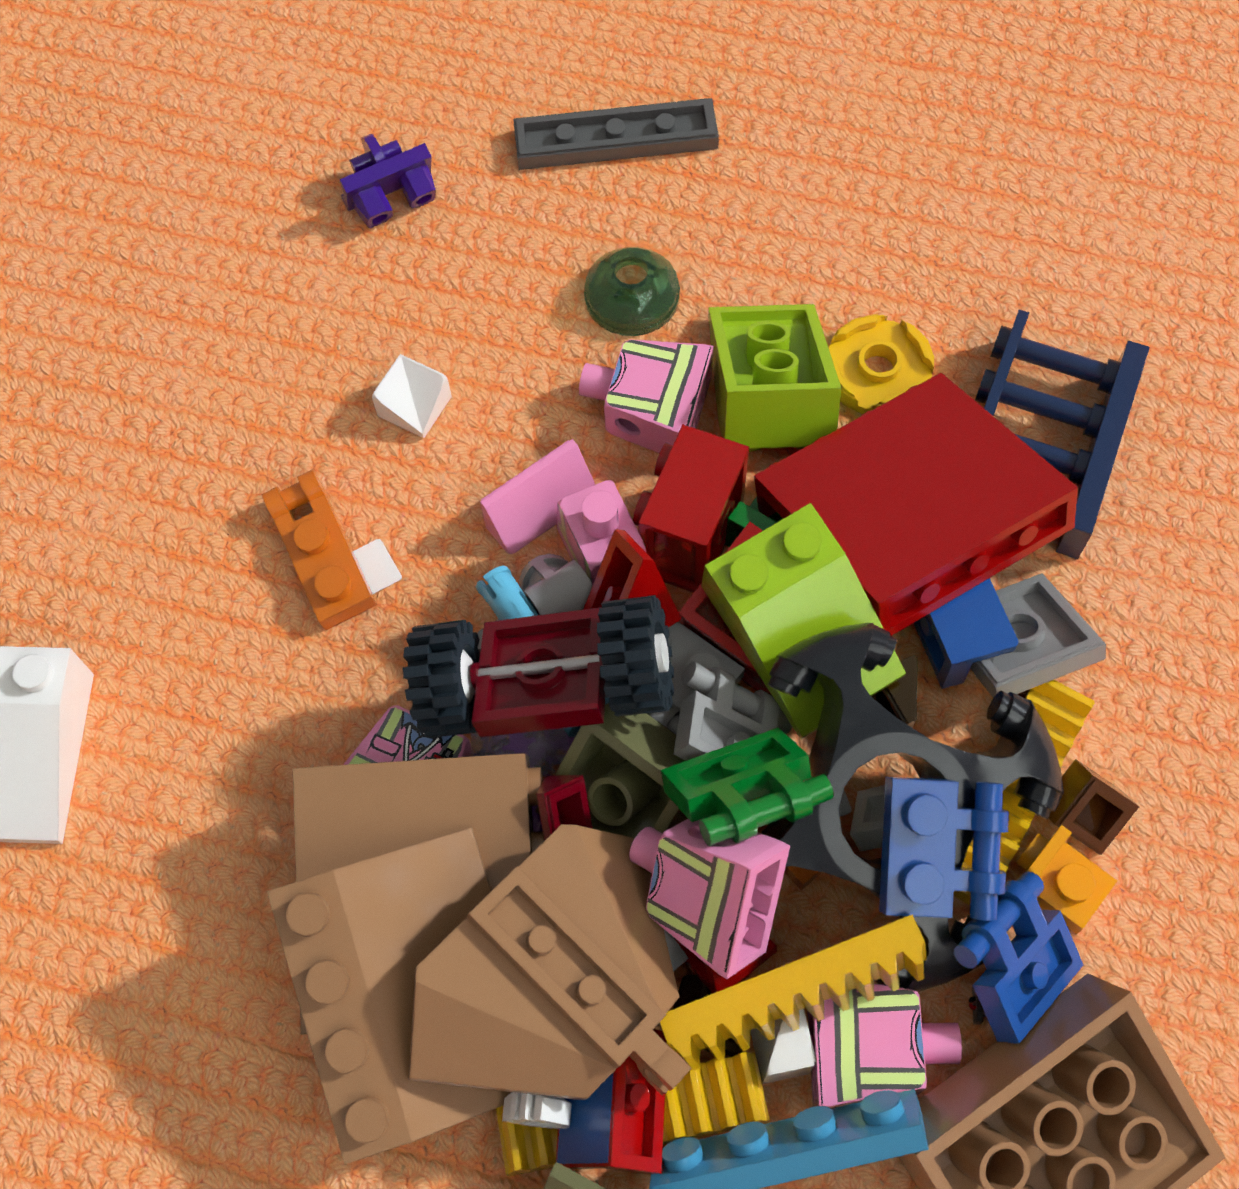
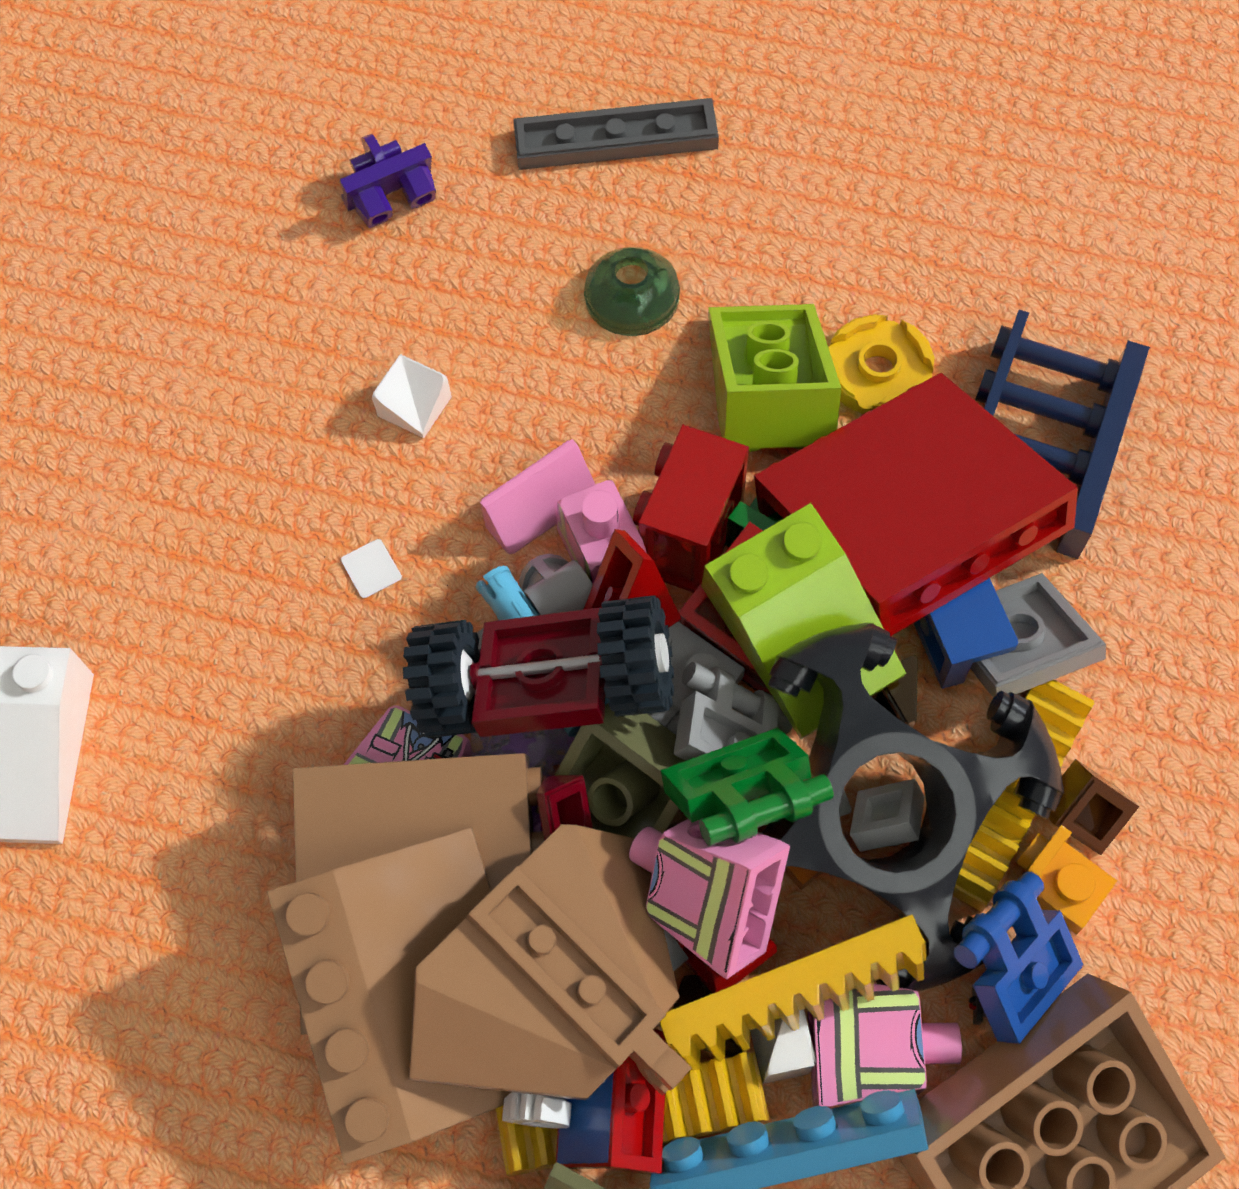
orange plate [262,469,377,630] -> none
bright pink torso [579,340,713,453] -> none
plate [879,777,1009,921] -> none

